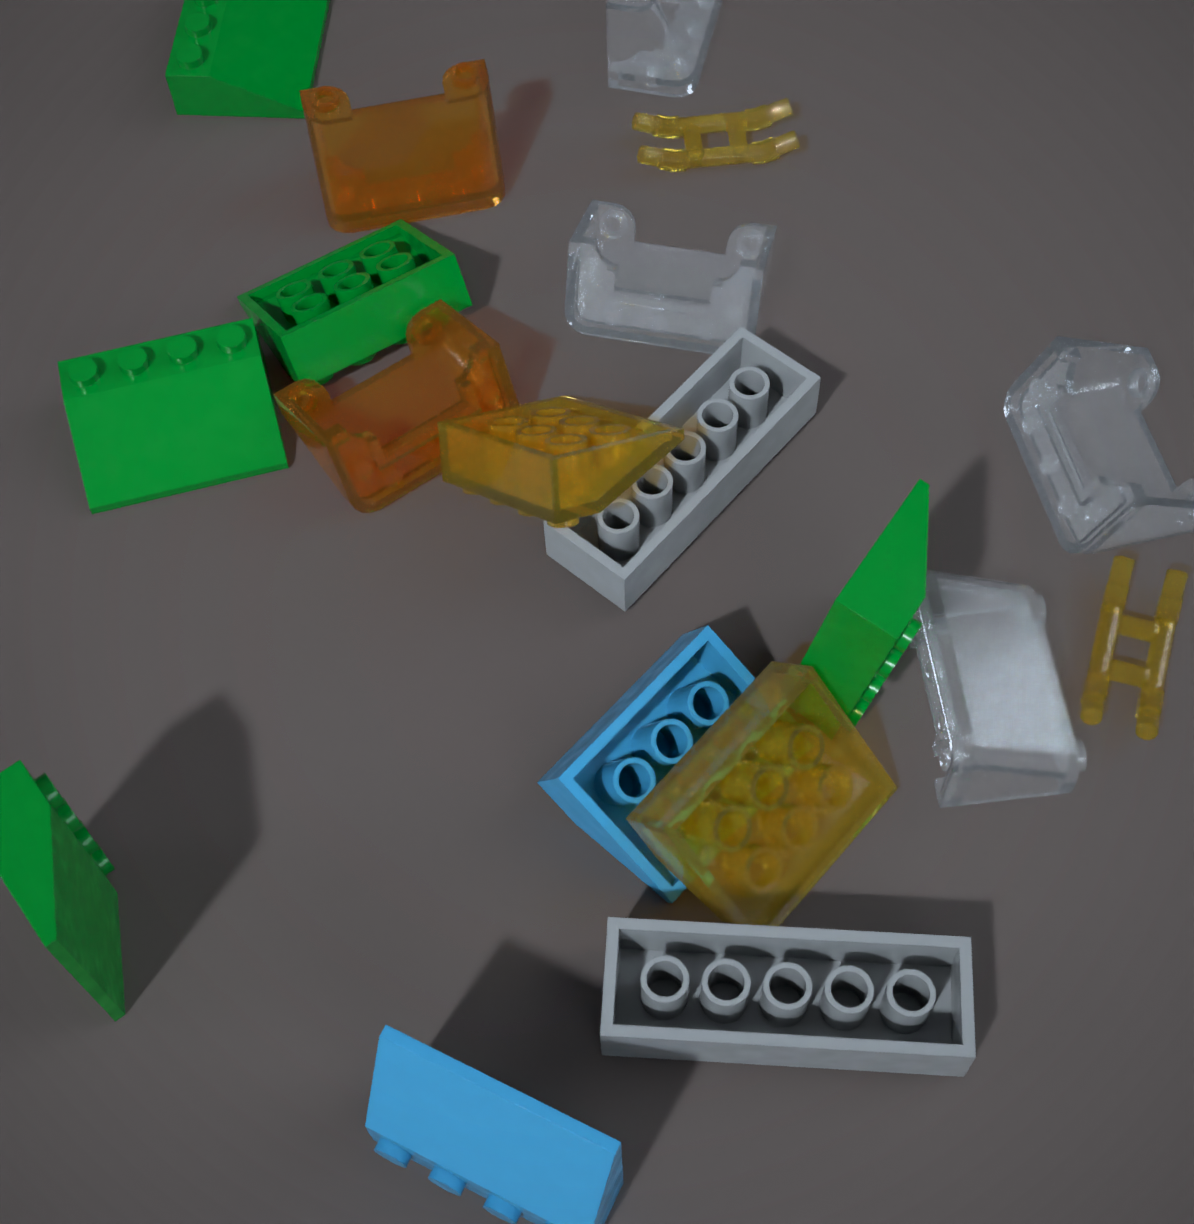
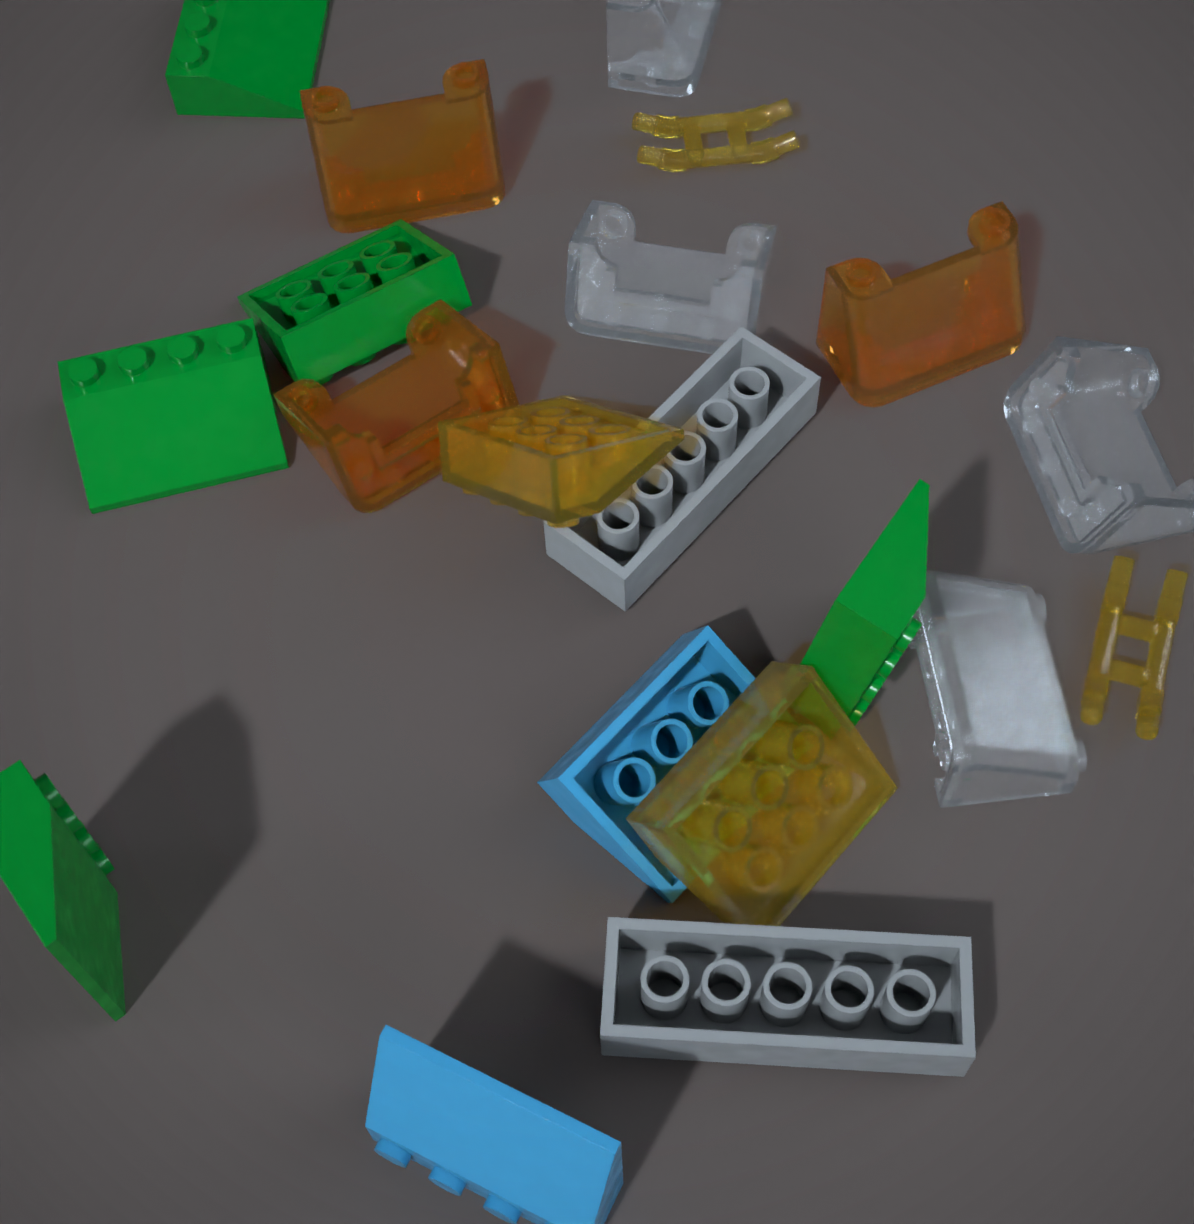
none -> clear orange windscreen [816,201,1026,407]

